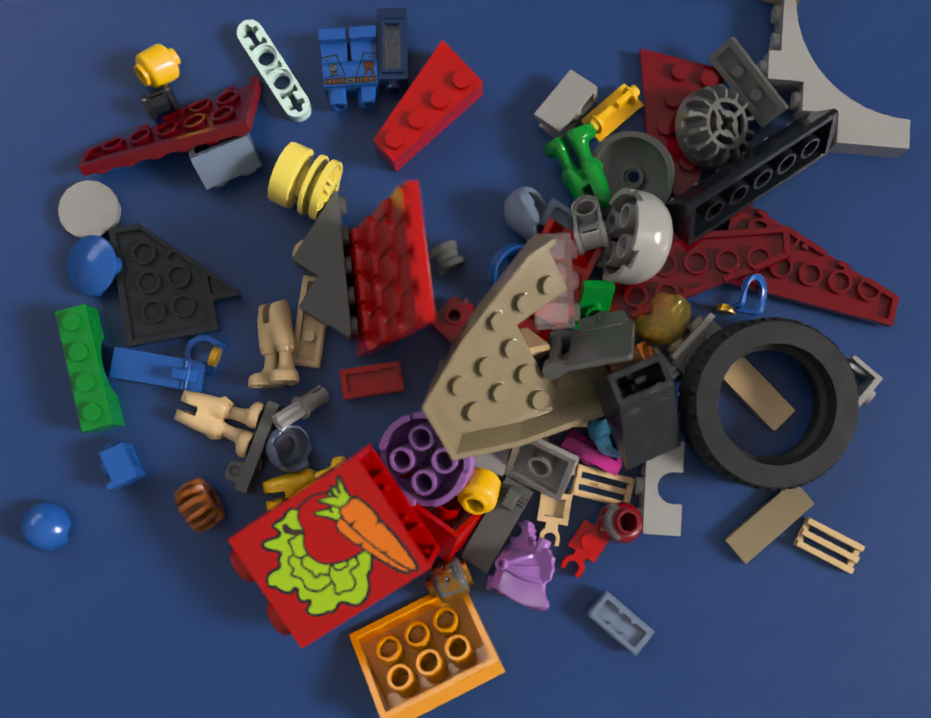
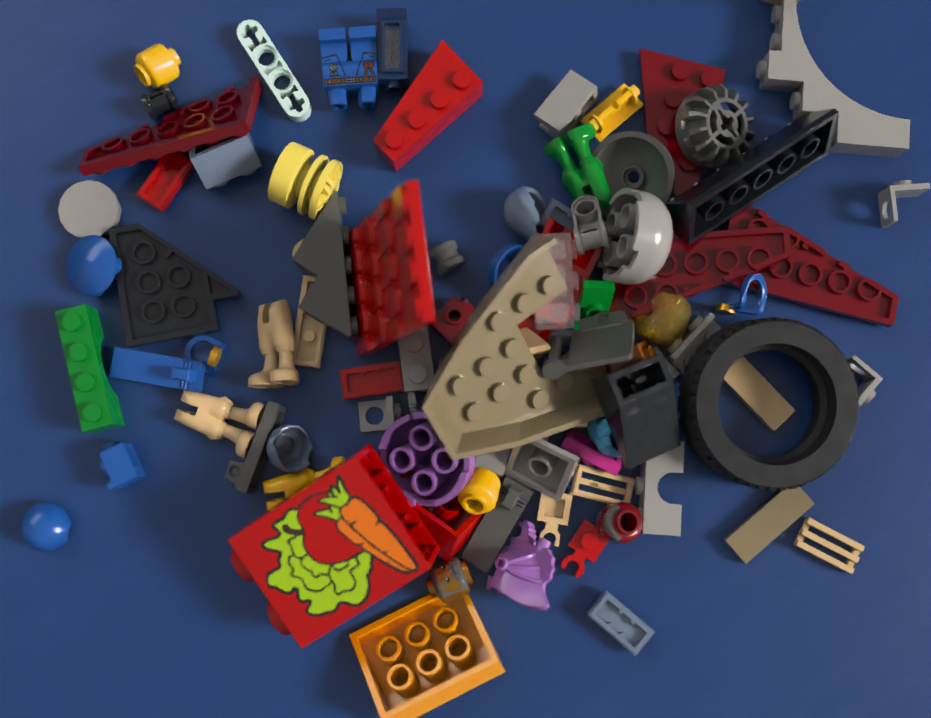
dark orange gear [175,477,225,533] -> none
light grey axle [271,385,330,430] -> none
dark grey hinge [708,36,789,128] -> none
none -> red plate [136,151,194,213]
none -> light grey bracket [358,396,402,432]
none -> light grey hinge [398,326,434,413]
none -> light grey bracket [877,180,930,228]

